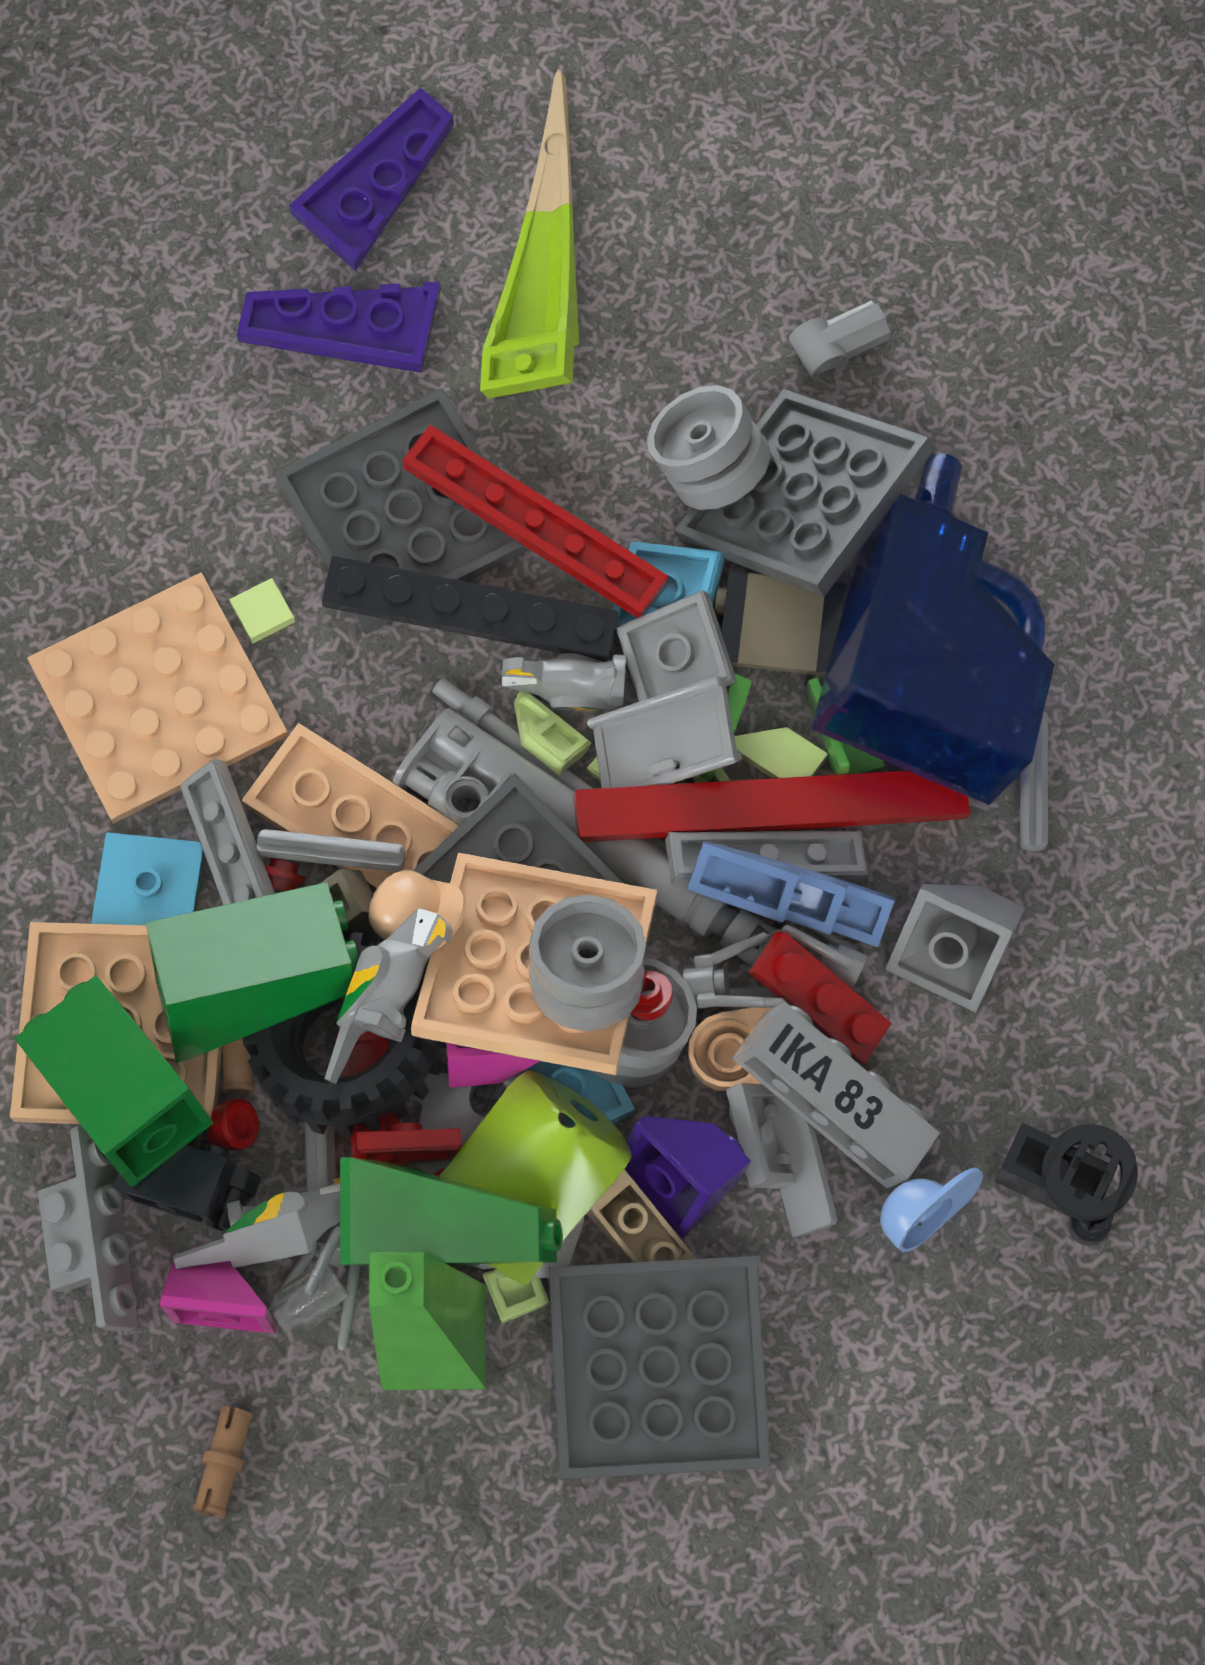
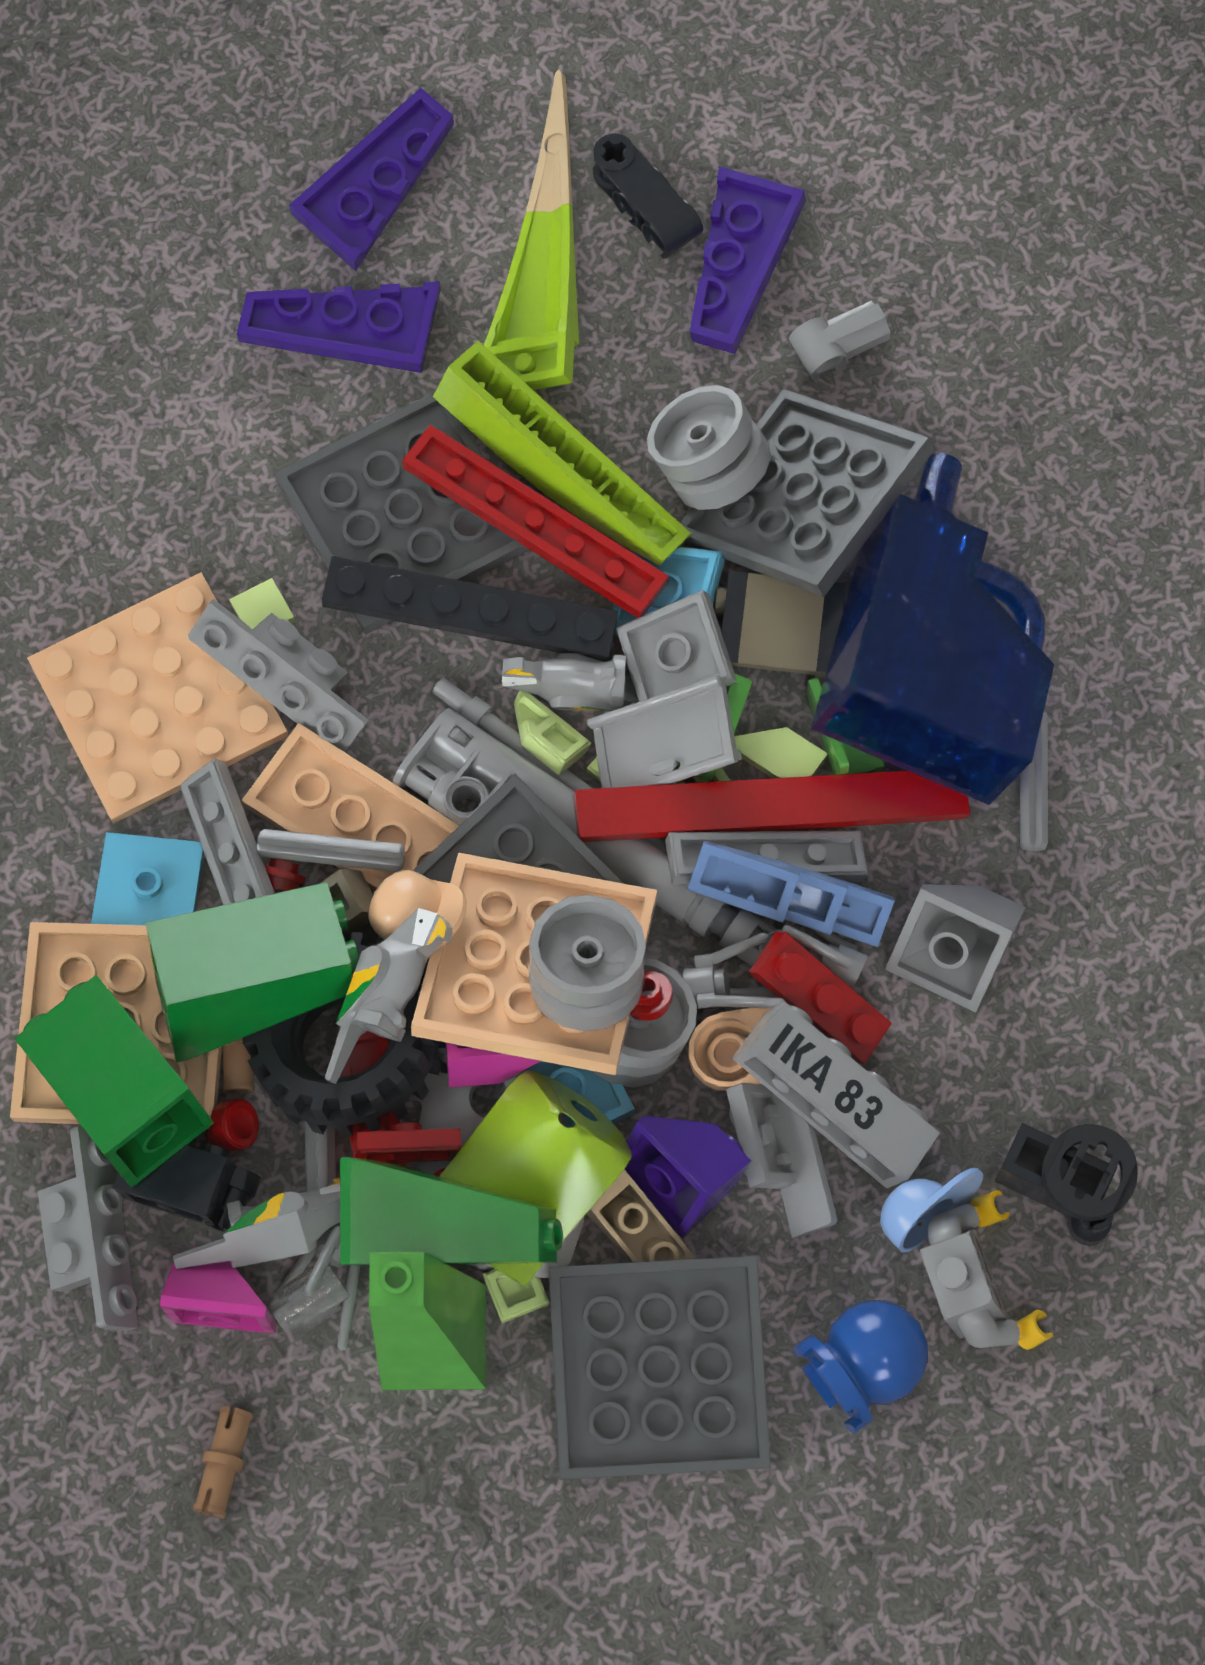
none -> light grey bracket [188,599,369,752]
none -> lime slope [433,341,691,566]
none -> black piece [593,133,704,259]
none -> dark purple wing [690,166,806,354]
none -> blue tile [793,1300,928,1435]
none -> light grey torso [920,1190,1053,1350]

